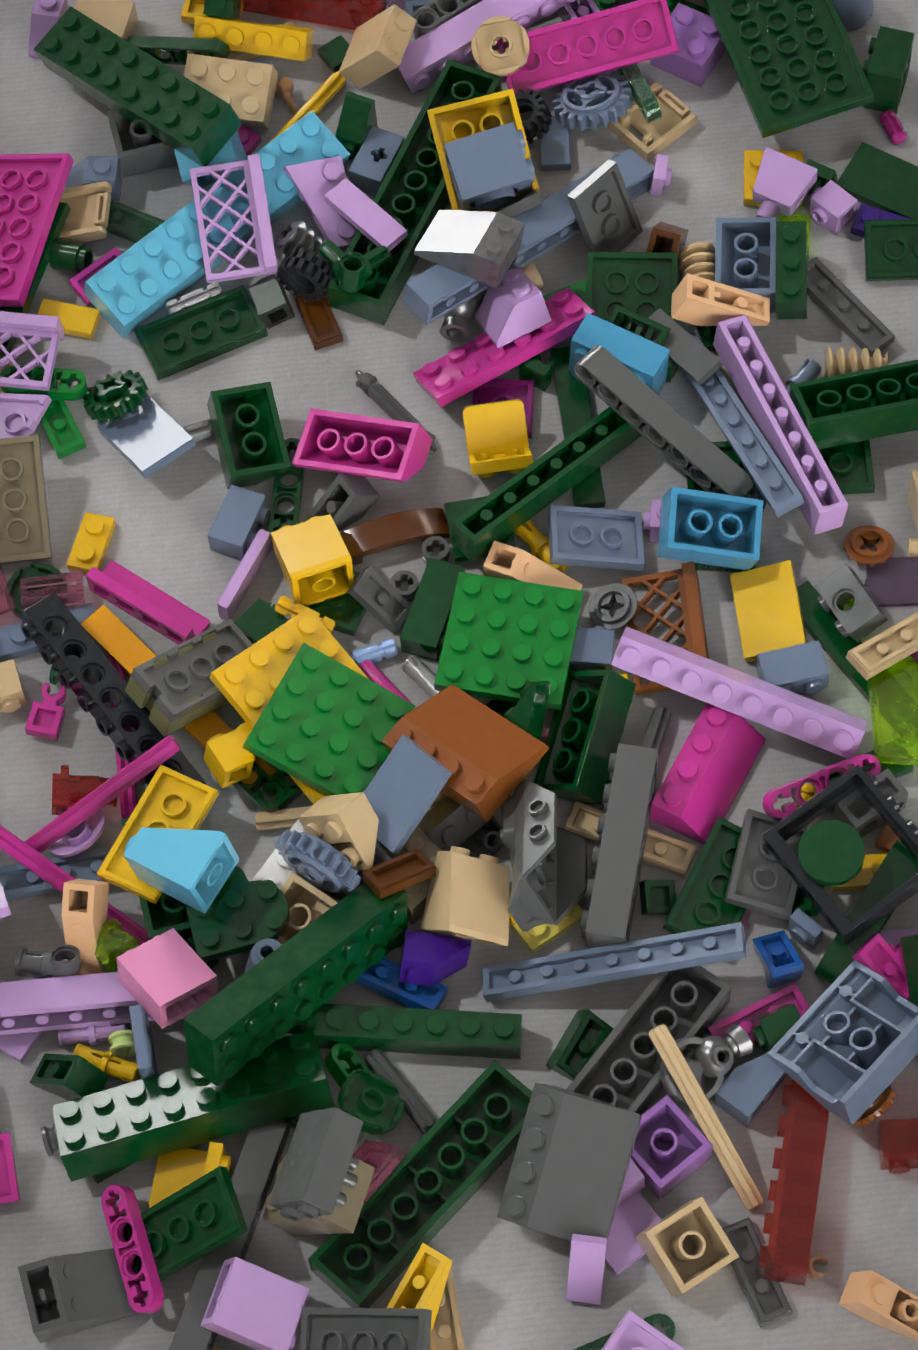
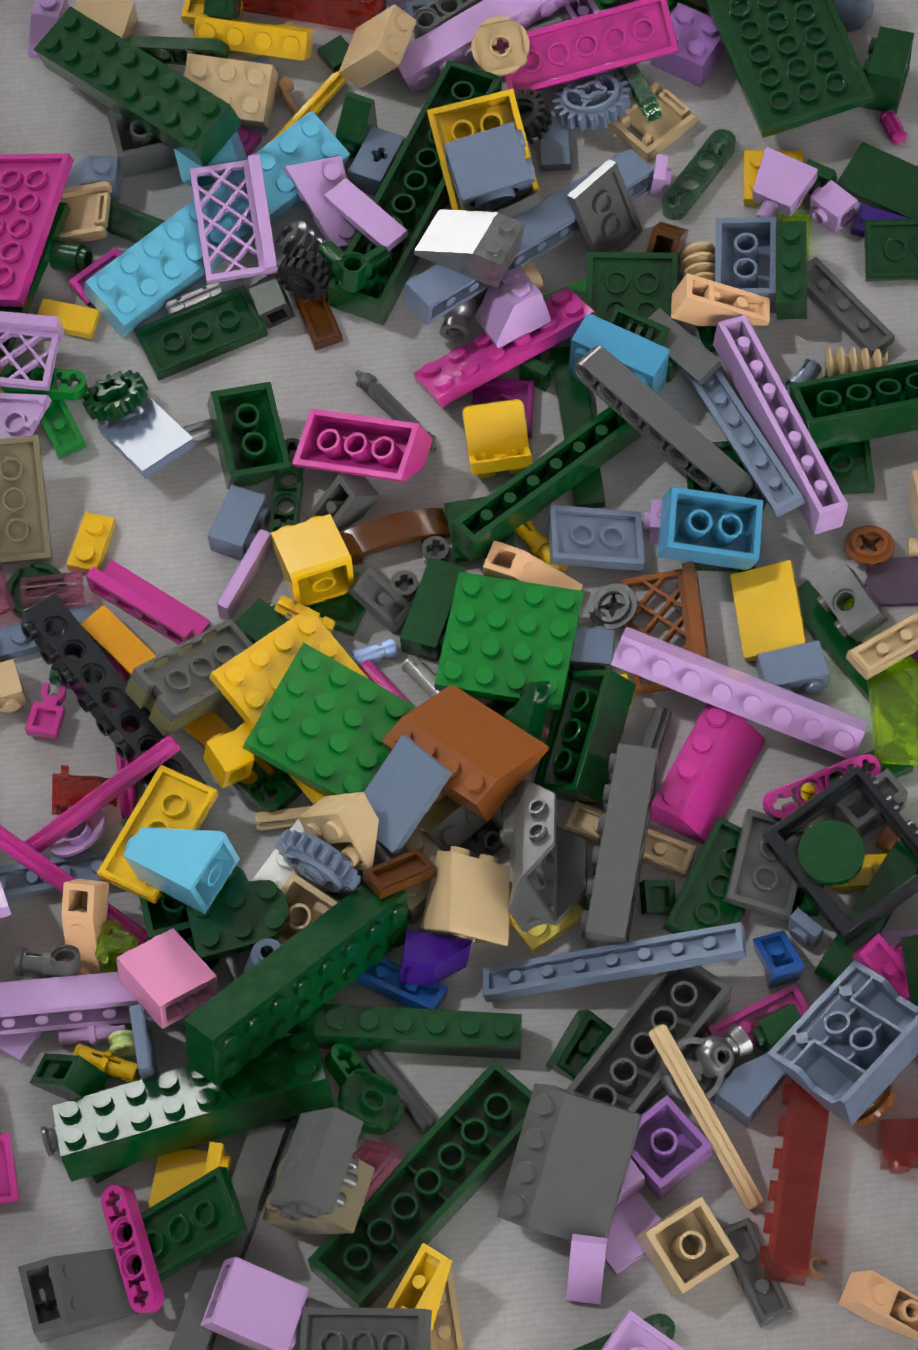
none -> clear green beam [662,129,736,220]

